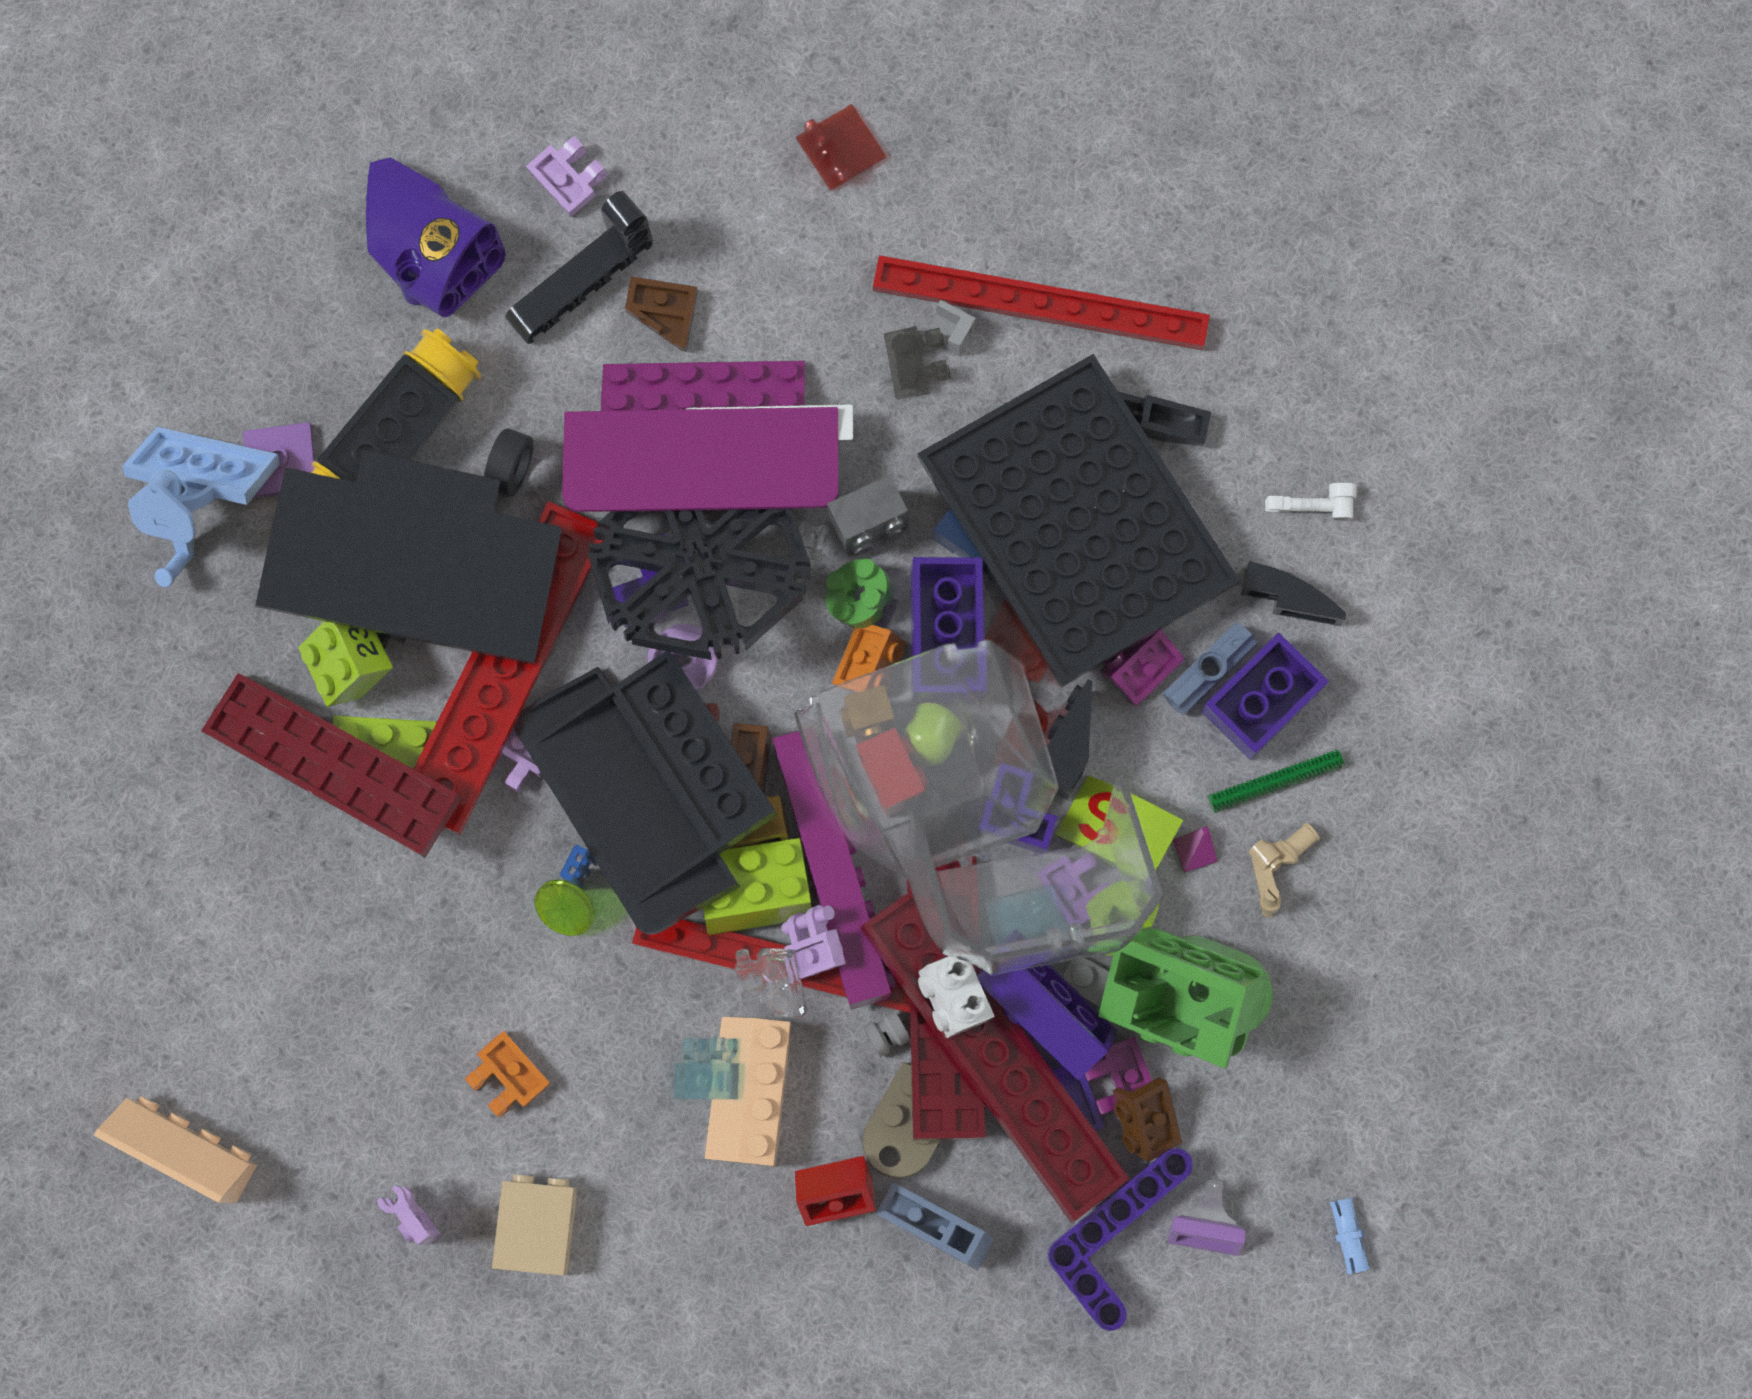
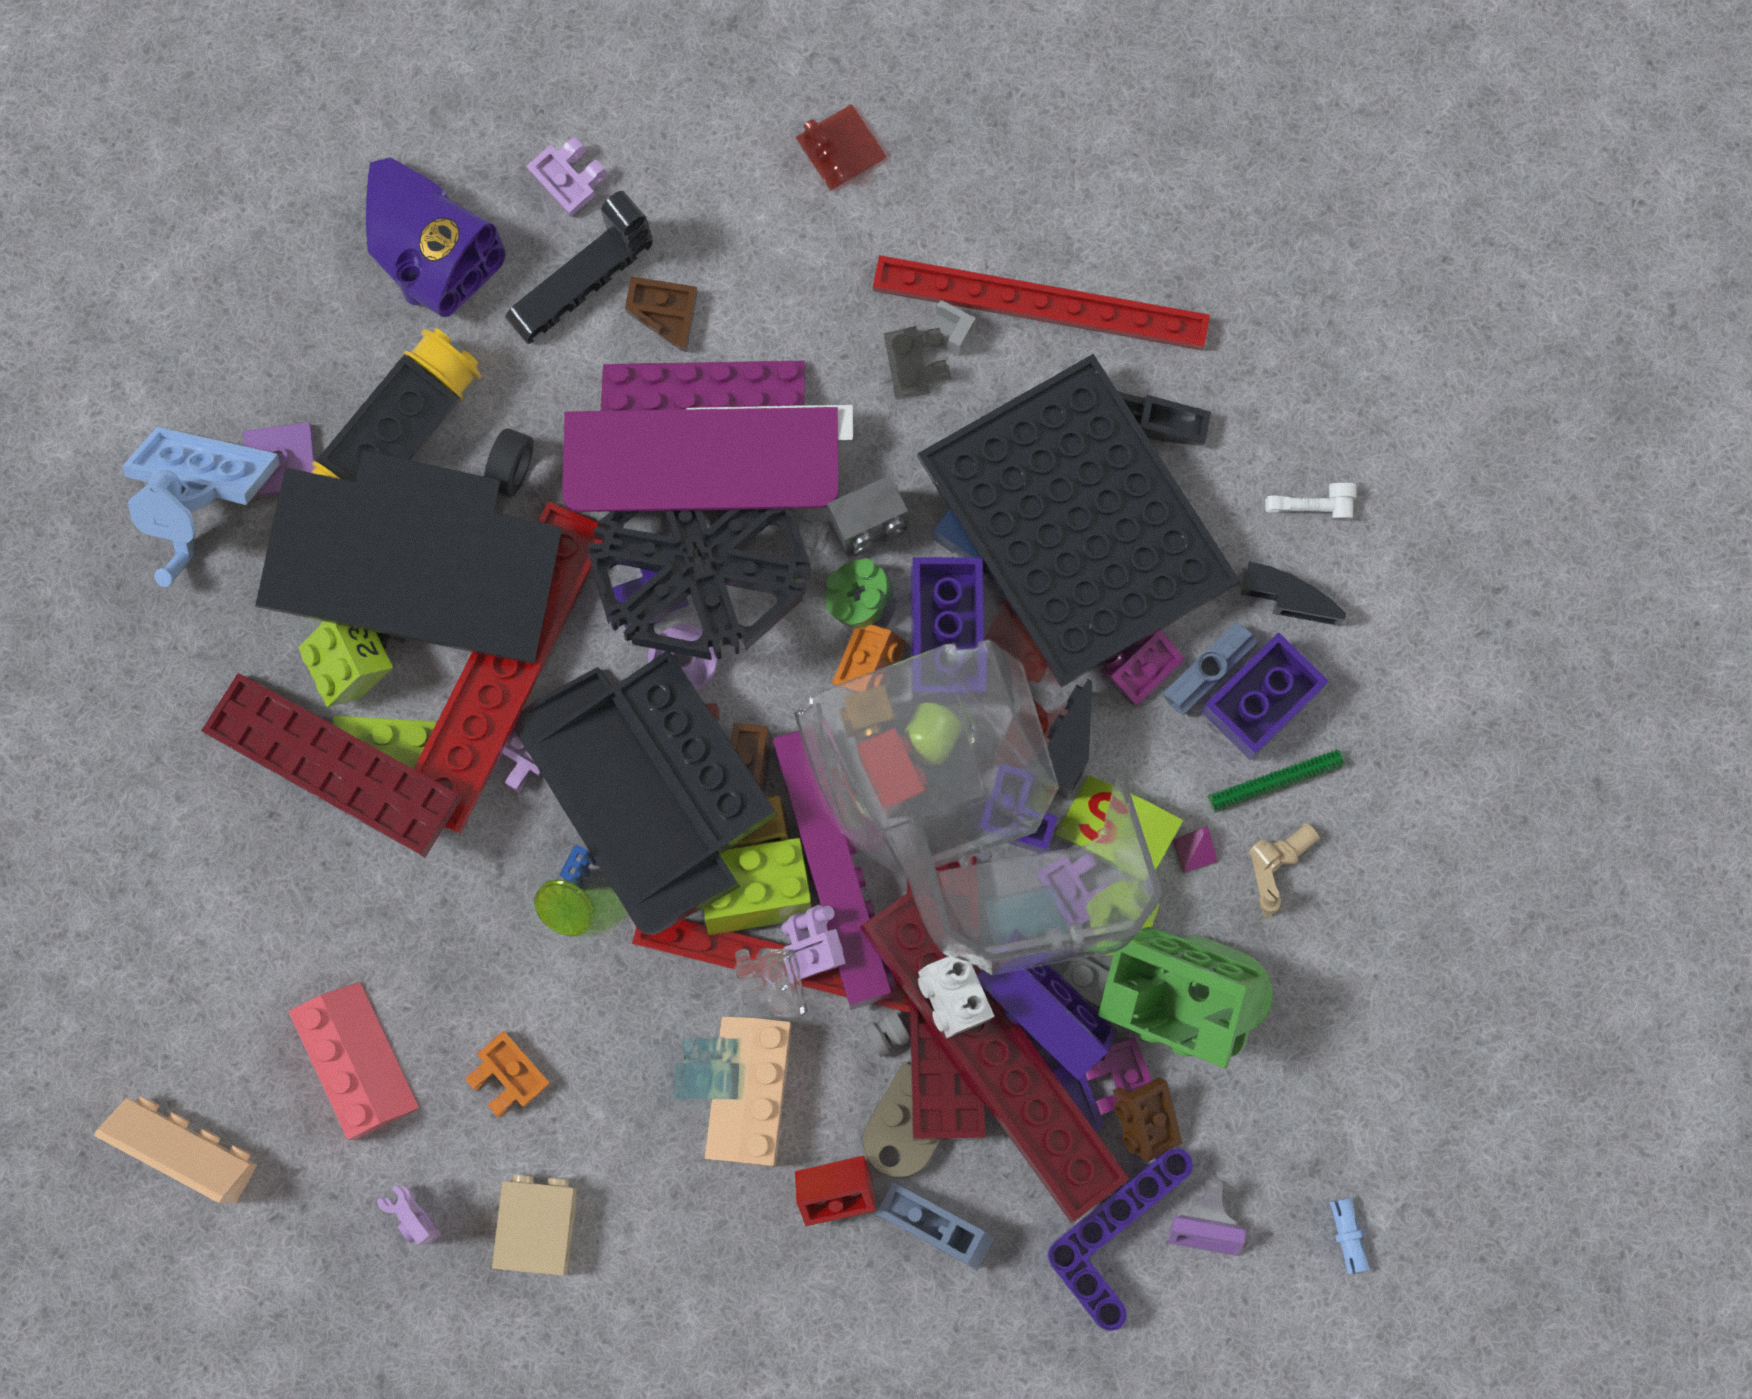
none -> coral slope [288,982,419,1141]

